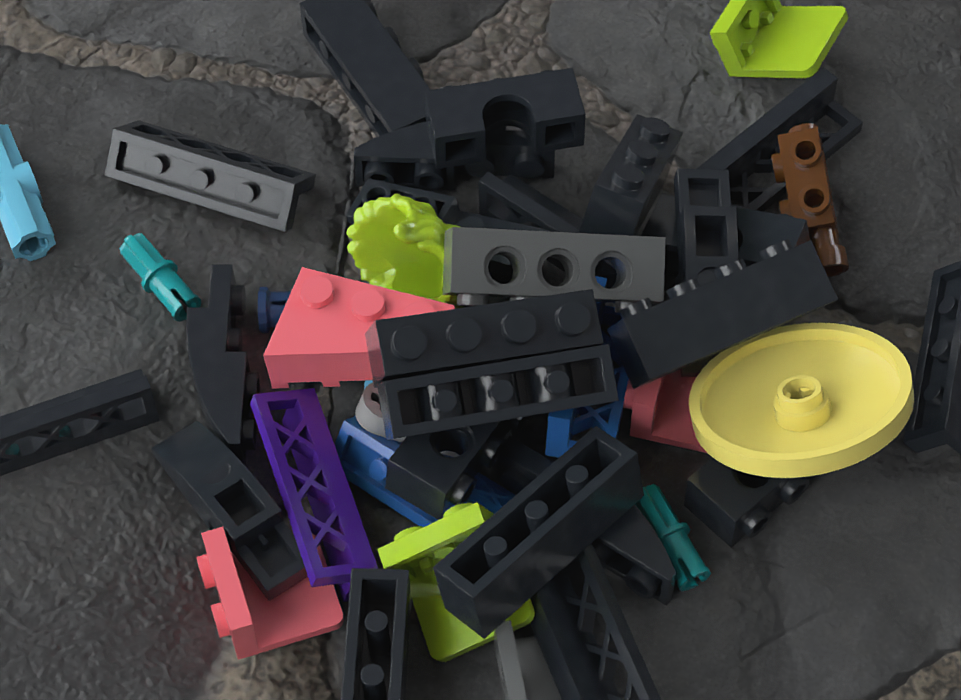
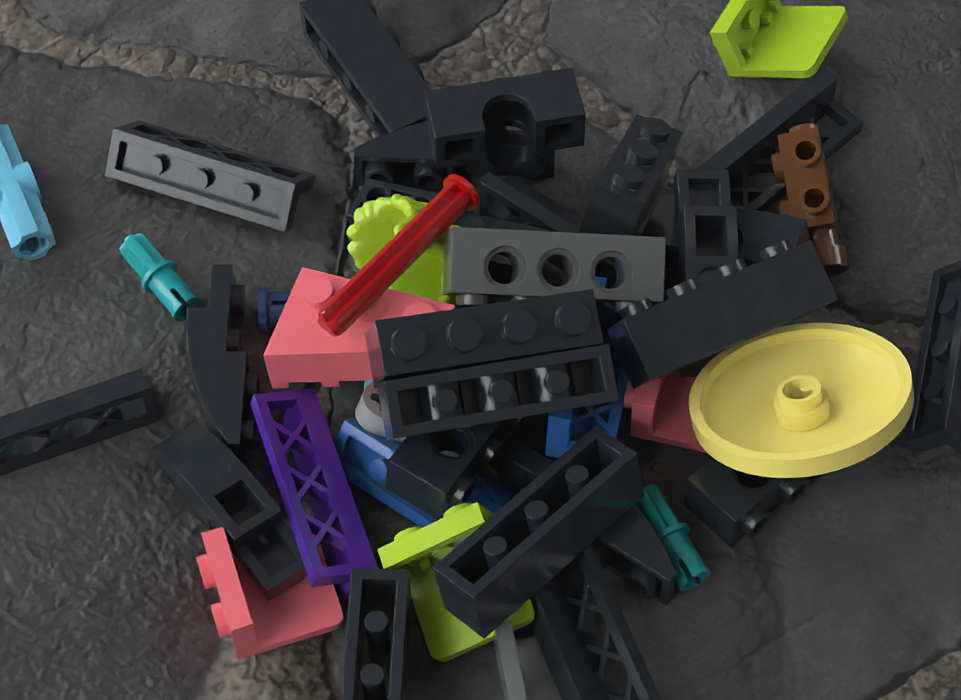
none -> red axle [317,174,480,337]

